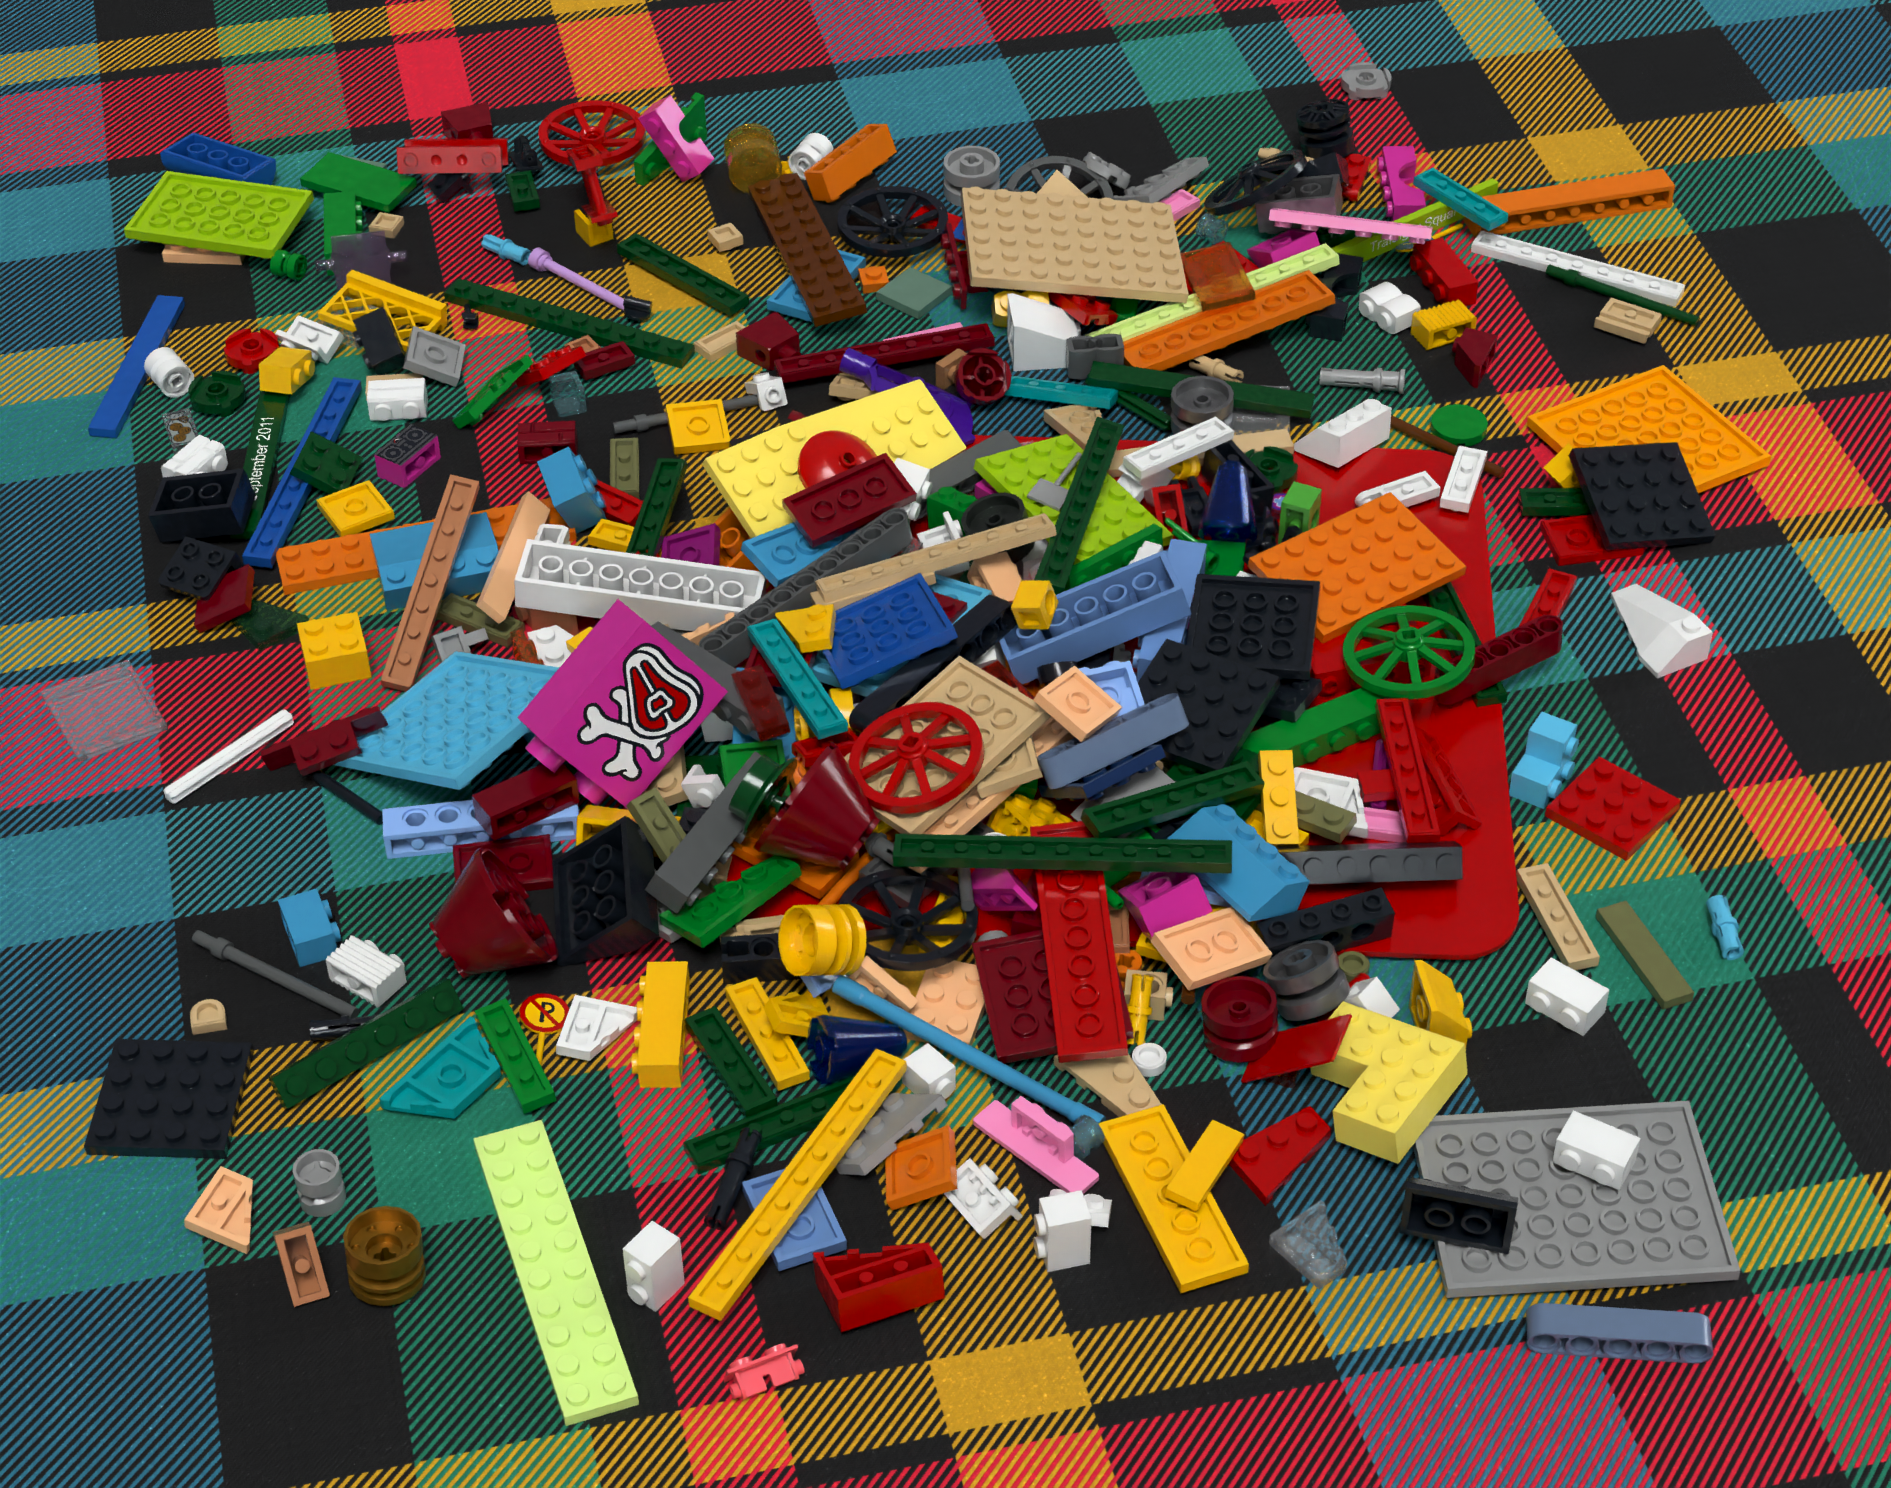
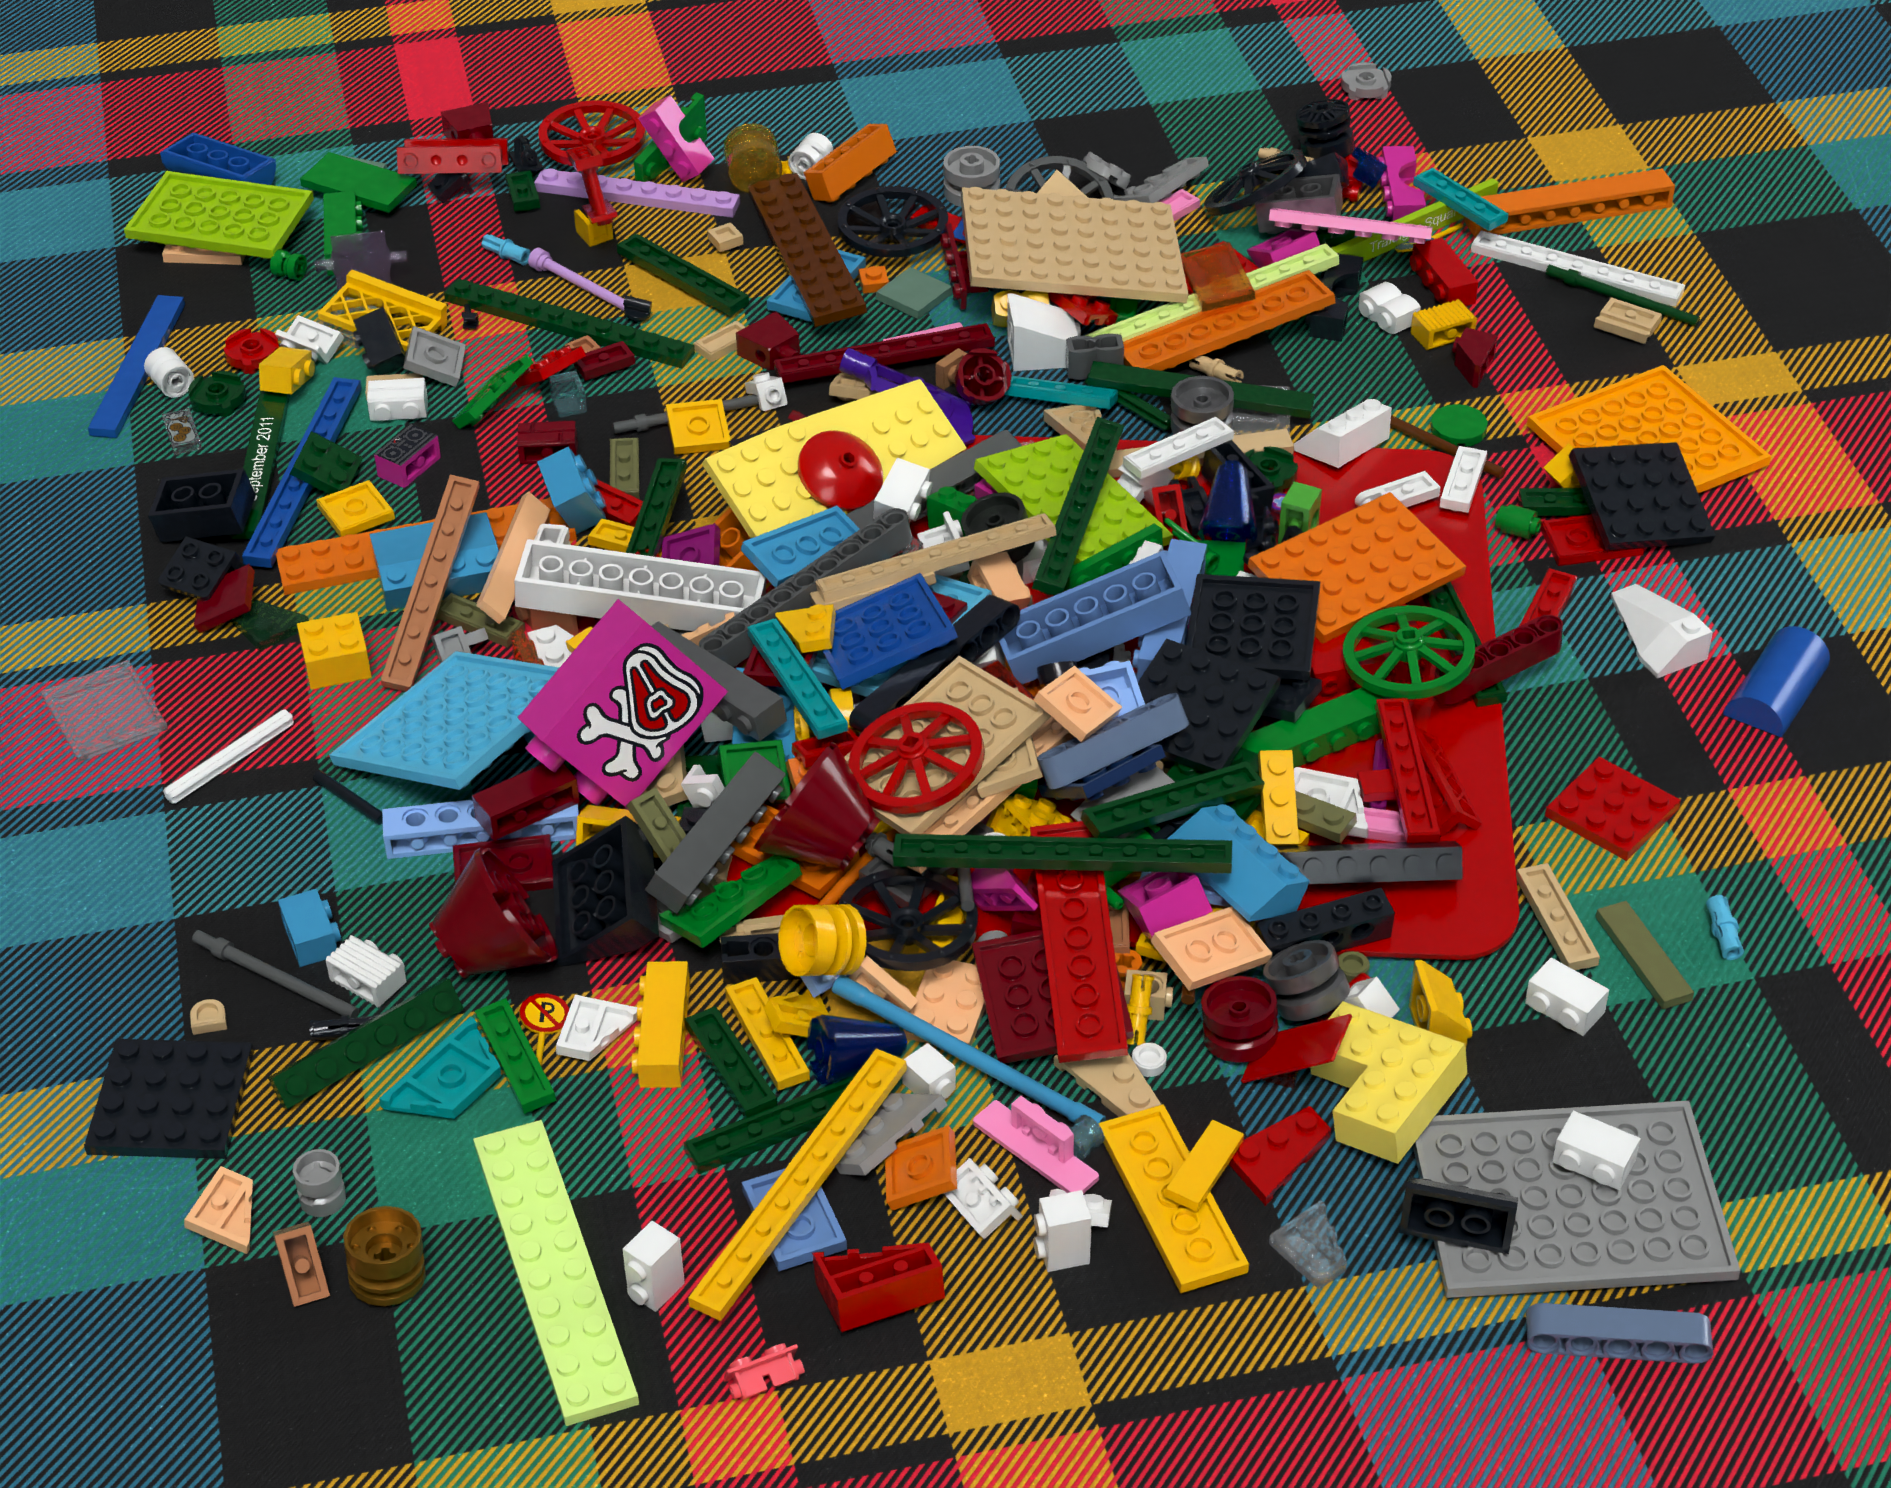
white brick [161,435,228,478] -> none
dark red bracket [260,706,388,777] -> none
tan tile [369,212,404,239] -> none
black pin [704,1127,763,1230] -> none
dark green wheel [728,755,798,838] -> none
clear red plate [731,665,791,742] -> none
dark red plate [782,453,917,548] -> none
yellow brick [1011,580,1059,630] -> none
light grey piece [1027,452,1082,511] -> none
clear light blue wheel [1195,213,1228,245] -> none
light grey pin [1320,367,1406,394] -> none
medium azure brick [1509,712,1579,809] -> none
none -> lavender plate [534,168,740,218]
none -> clear blue bracket [1352,146,1387,188]
none -> green brick [1495,504,1542,540]
none -> blue brick [1723,626,1830,738]

